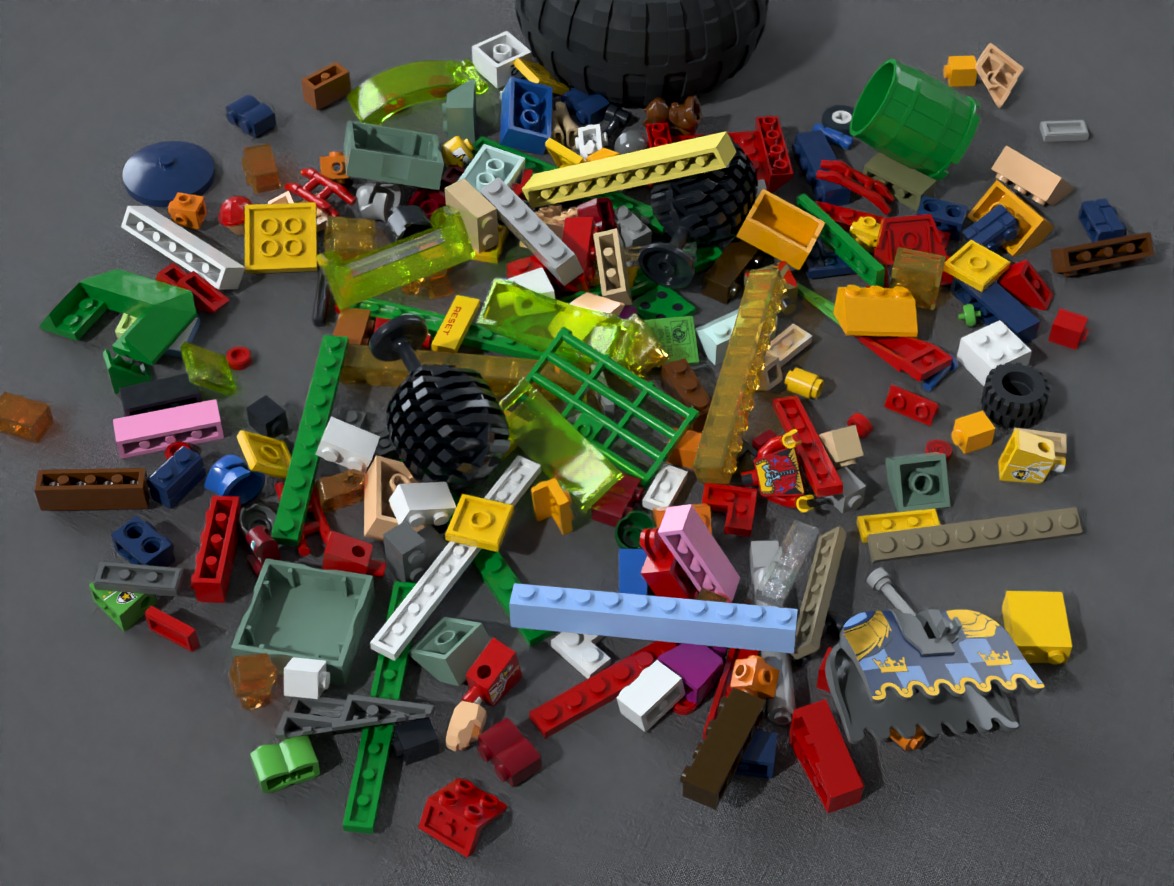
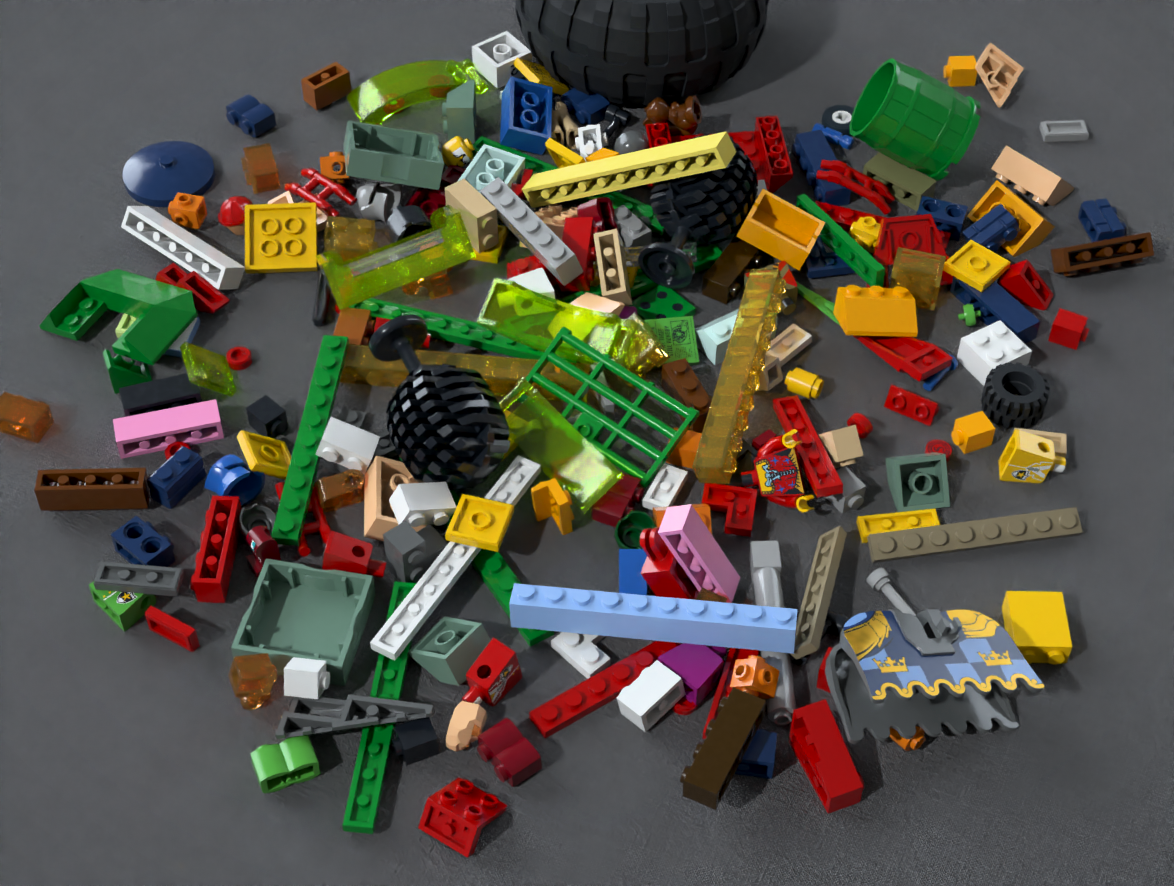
yellow tile [431,295,480,355] -> none
clear plate [754,520,820,608] -> none

